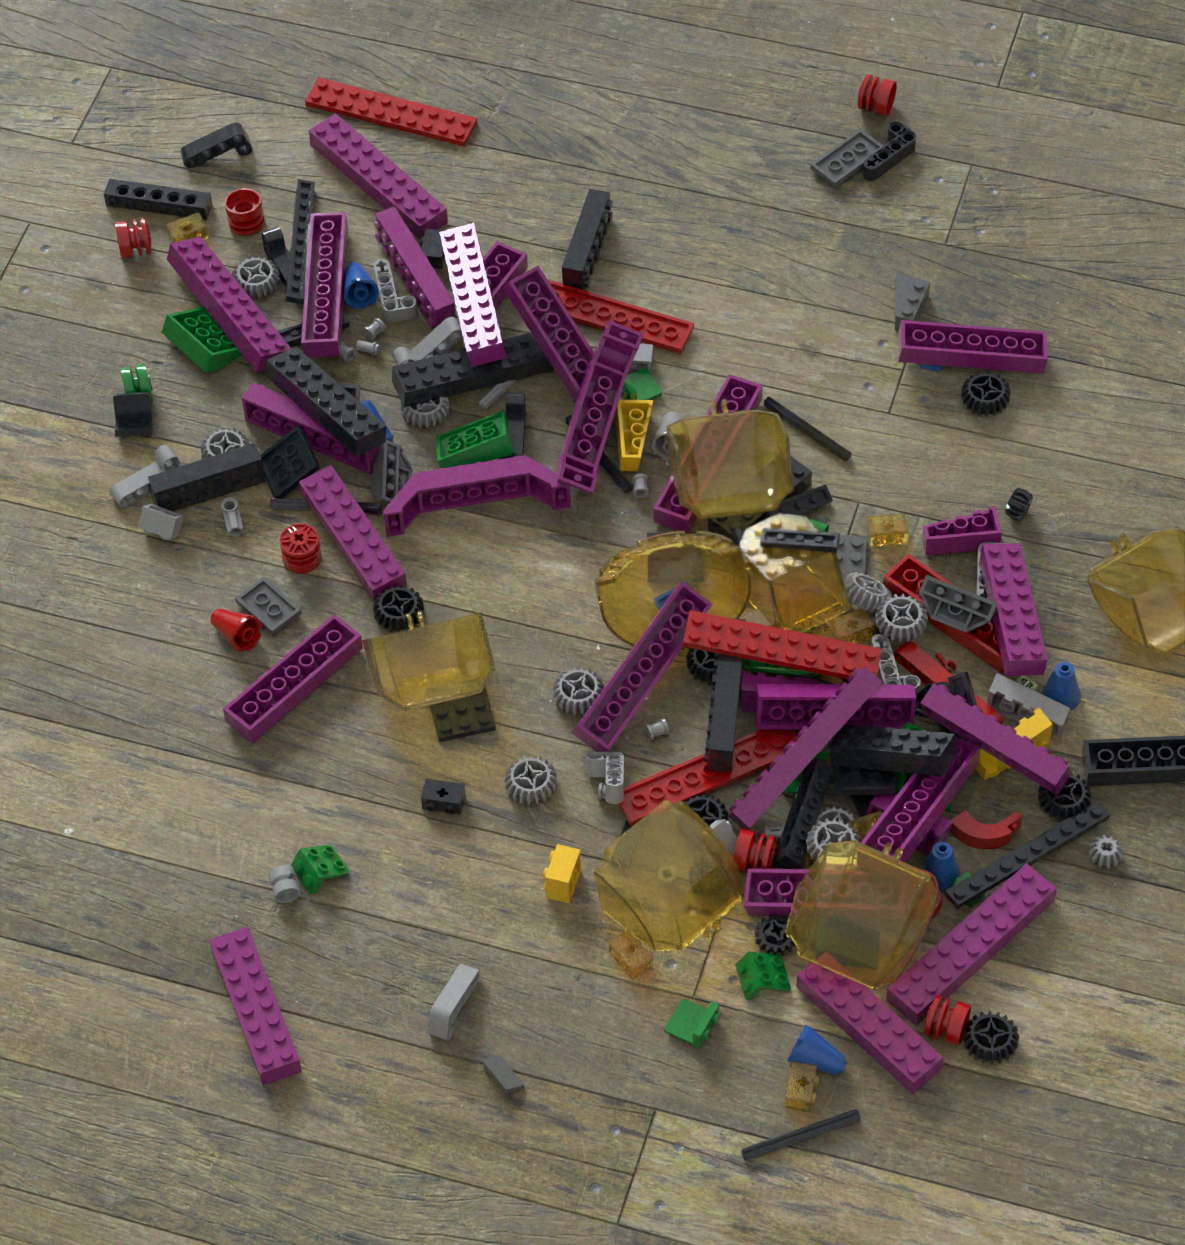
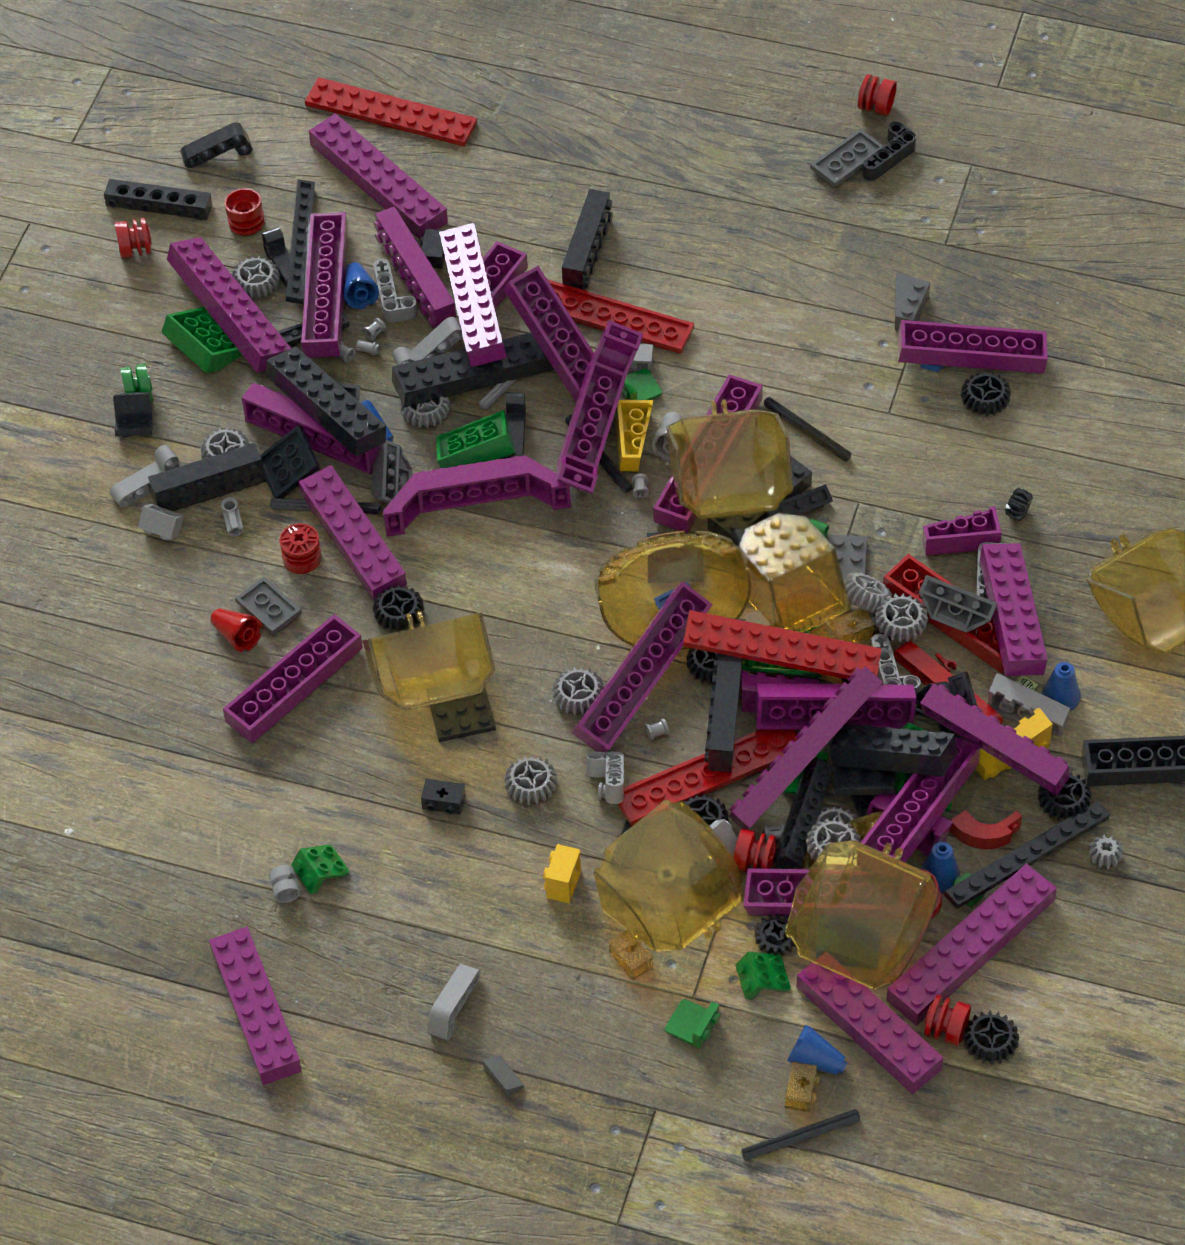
clear yellow brick [166,213,209,243] -> none
black plate [760,528,840,553] -> none
clear yellow brick [867,513,908,546] -> none

